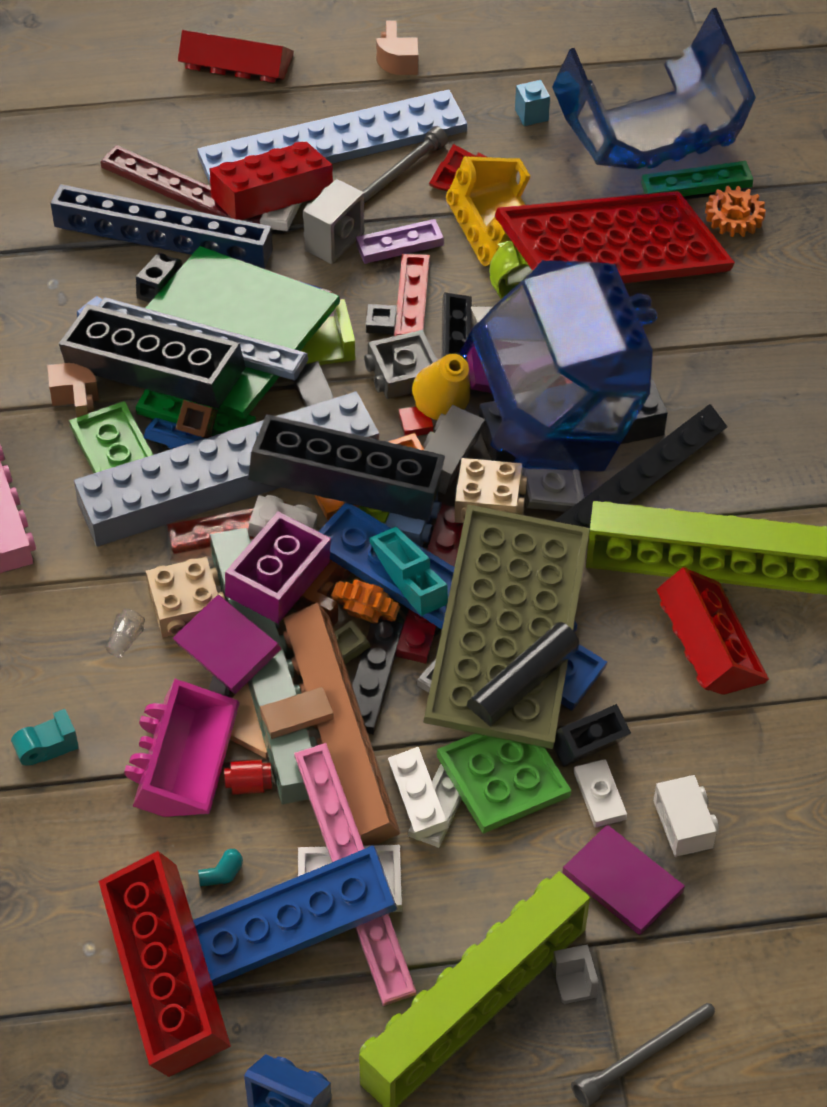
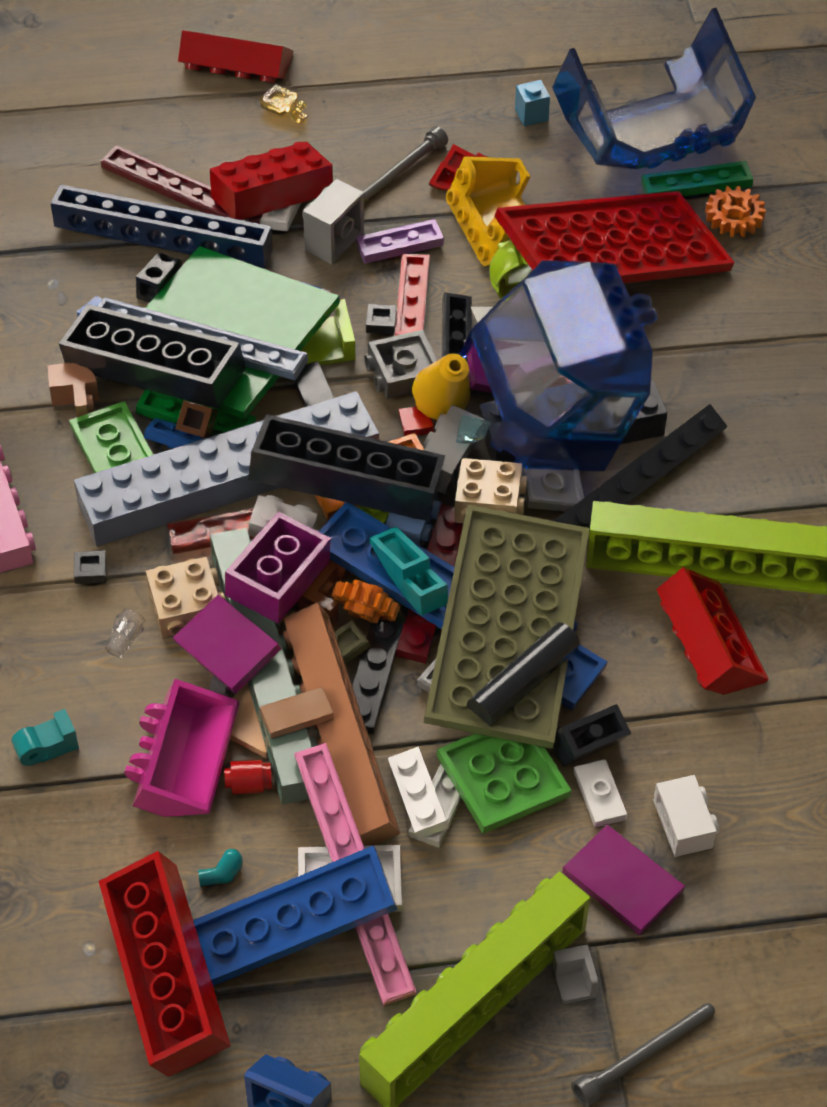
plate [197,89,467,183] -> none
nougat brick [376,21,418,75] -> none
none -> plate [74,550,107,584]
none -> clear yellow plate [260,84,308,123]
none -> clear light blue tile [456,415,491,444]

